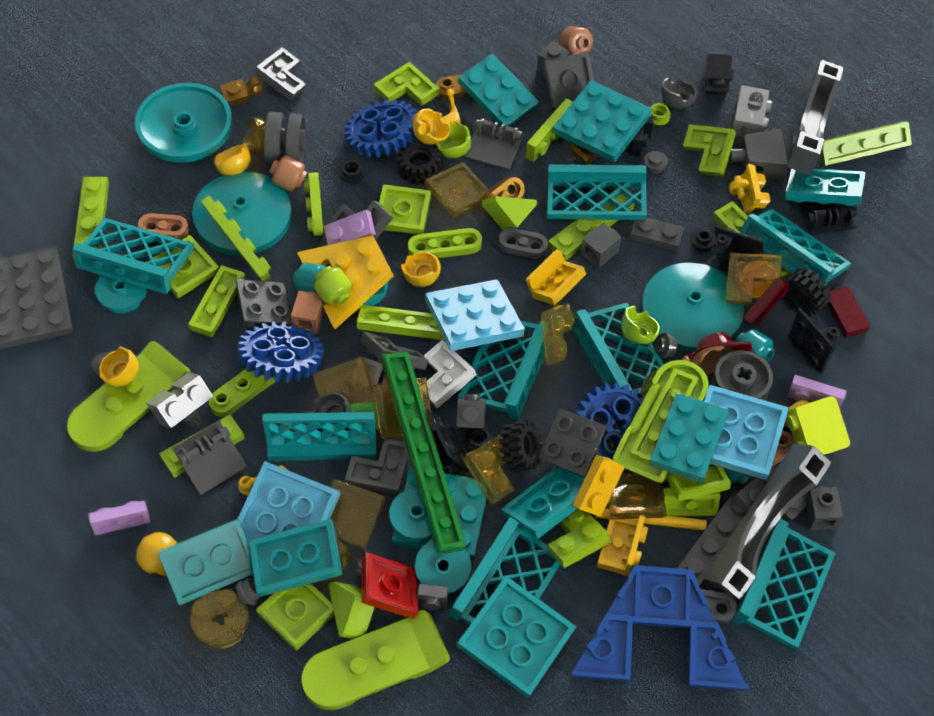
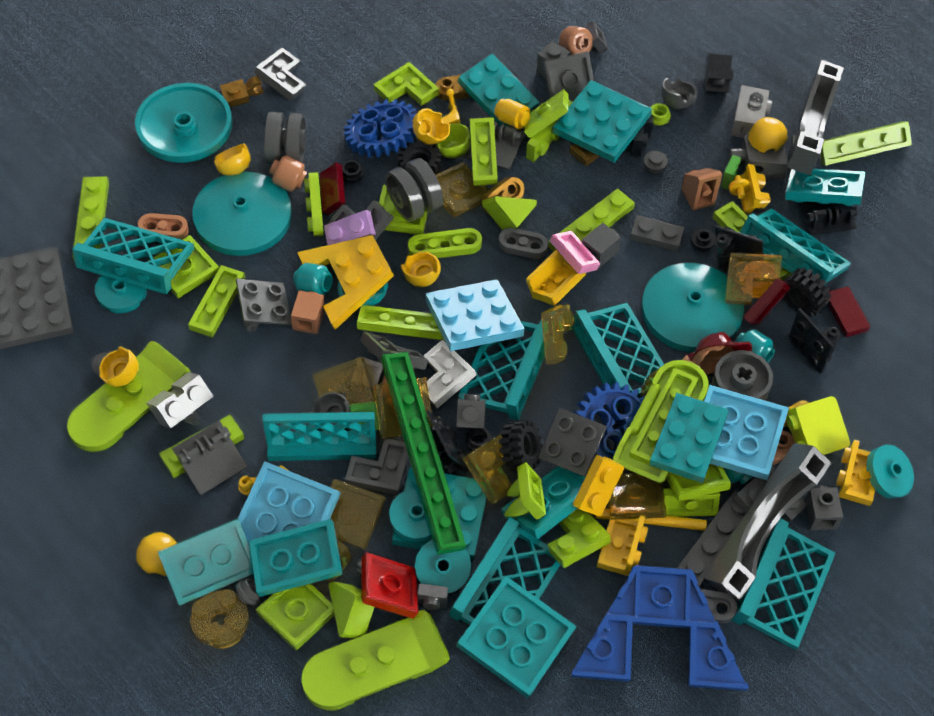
lavender plate [89,500,151,536] -> none
lime plate [201,195,272,281] -> none
lime plate [209,368,275,417] -> none
blue gear [237,322,324,383] -> none
clear yellow hair [243,117,266,154] -> none
lime head [313,266,352,306] -> none
teal fence [547,164,647,220] -> none
lime hair [620,306,660,344] -> none
dark grey plate [655,333,677,359] -> none
lime plate [683,124,736,177] -> none
lavender plate [787,375,847,409] -> none
none -> dark red tile [319,162,345,215]
none -> dark grey wheel [385,158,443,222]
none -> lime plate [470,117,498,186]
none -> yellow brick [494,99,531,129]
none -> lime tile [504,462,546,520]
none -> lime plate [524,89,569,138]
none -> bright pink tile [550,231,600,274]
none -> flat silver plate [585,21,608,53]
none -> nougat slope [681,168,722,211]
none -> bright green tile [721,155,741,190]
none -> yellow hair [748,117,788,153]
none -> yellow bracket [836,440,875,506]
none -> teal plate [866,444,914,499]

